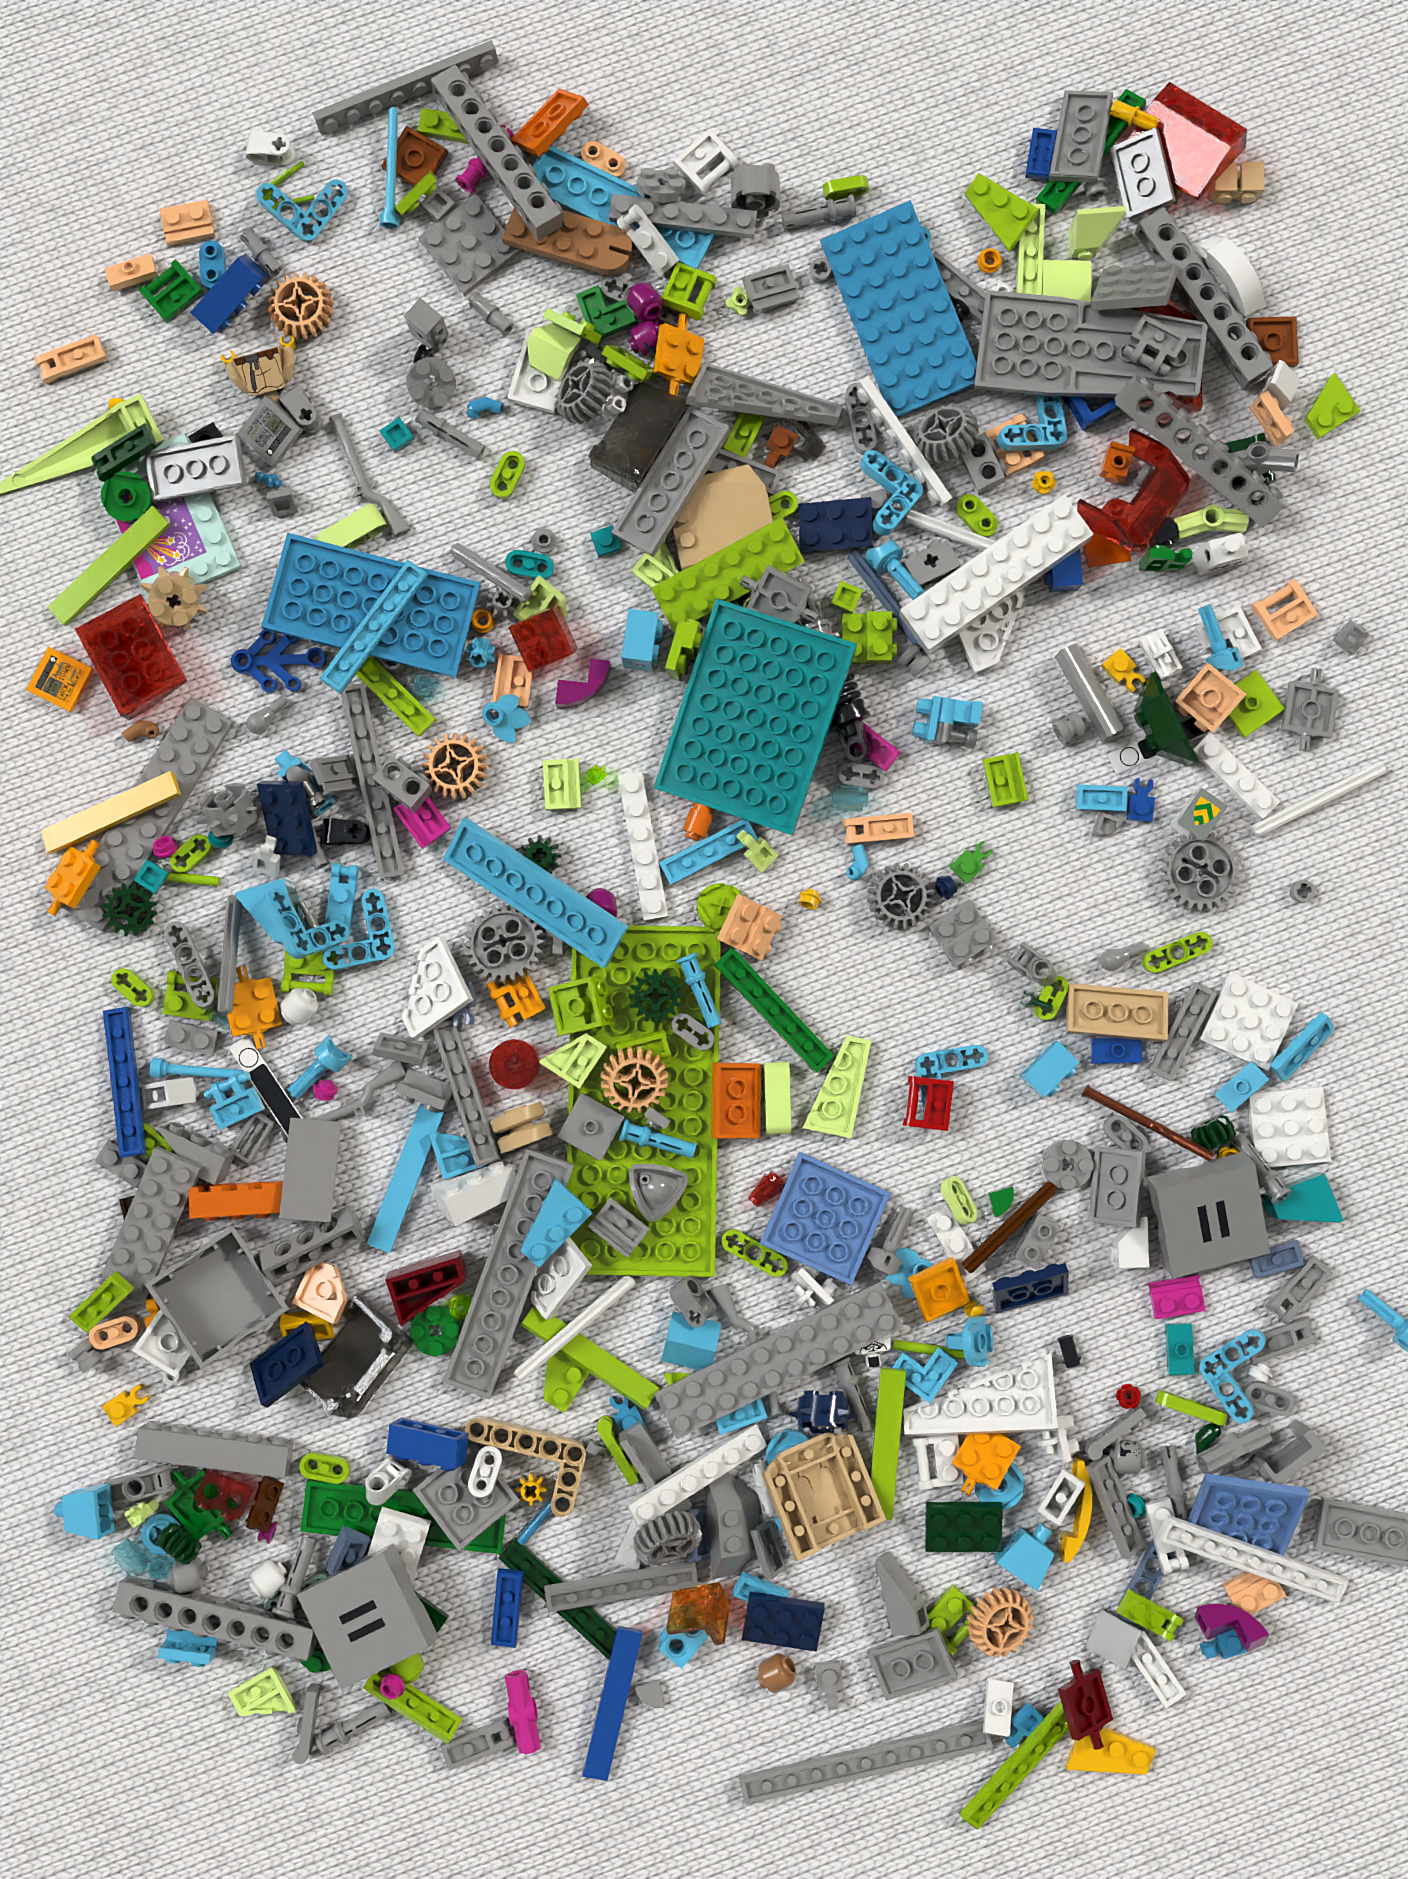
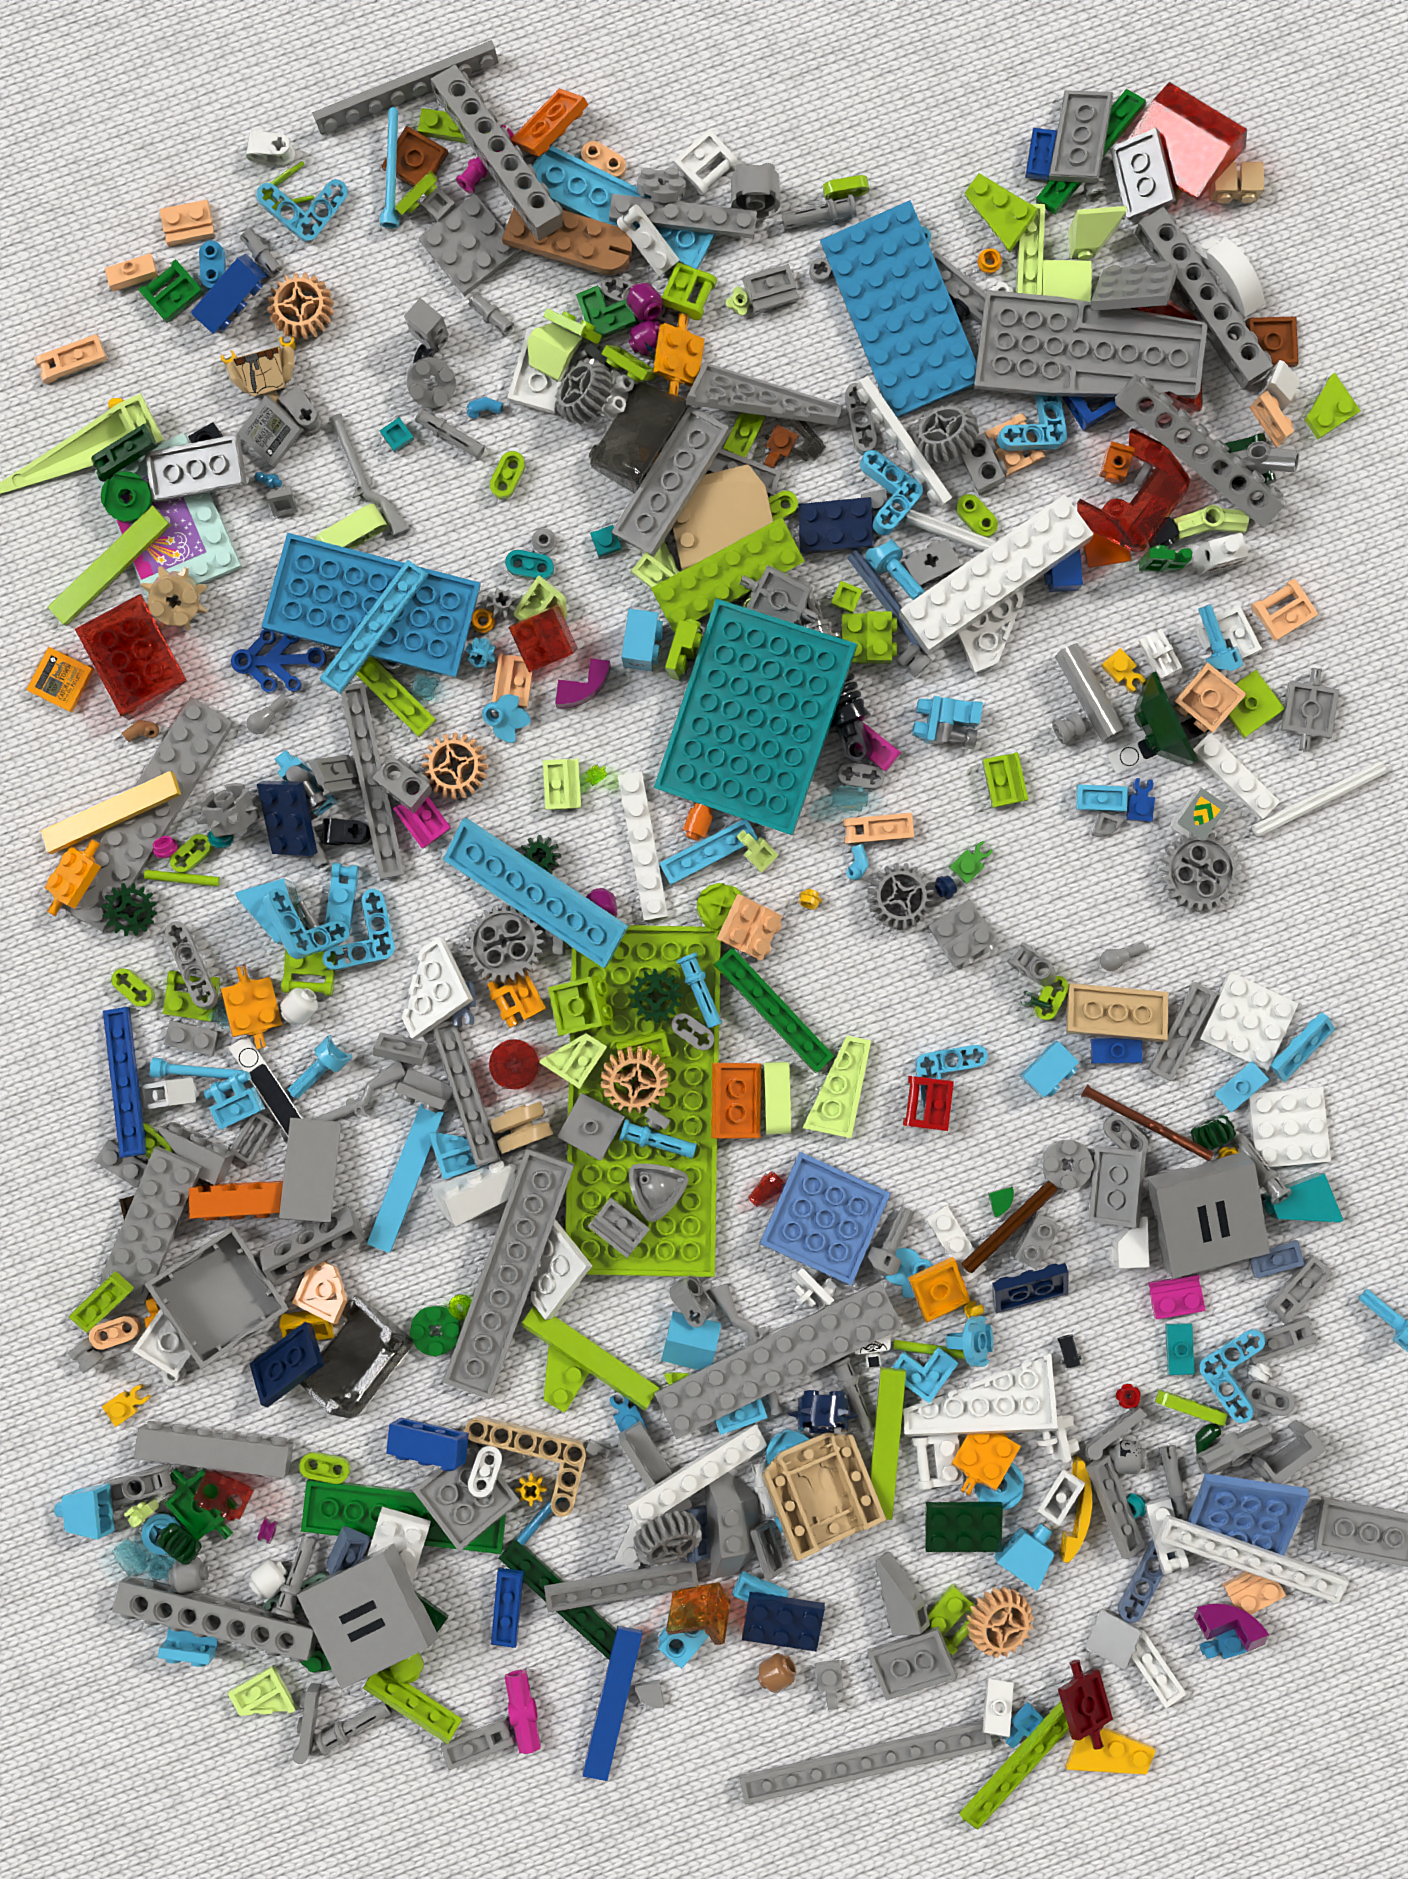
teal plate [134,859,170,894] -> none
light grey axle [217,895,242,1014] -> none
reddish brown hinge [245,1476,285,1533] -> none
white plate [253,835,280,878] -> none
dark pink plate [313,1080,338,1101] -> none
white piece [365,1455,413,1505] -> none
dark pink plate [380,1674,405,1699] -> none
dark red wedge [385,1250,468,1327] -> none
light grey axle [450,543,532,602] -> none
white axle [514,1275,636,1381] -> none
medium azure wing [520,1177,592,1267] -> none
lime plate [597,1415,640,1486] -> none
lime beam [721,1229,788,1277] -> none
yellowish green plate [941,1176,977,1225] -> none
yellow plate [1032,471,1056,494] -> none
yellow axle [1110,100,1159,131] -> none
lime plate [1116,1588,1184,1642] -> none
light grey plate [1122,314,1188,376] -> none
lime beam [1142,932,1212,973] -> none
light grey bush [1290,880,1315,903] -> none
light grey tile [1332,620,1369,655] -> none

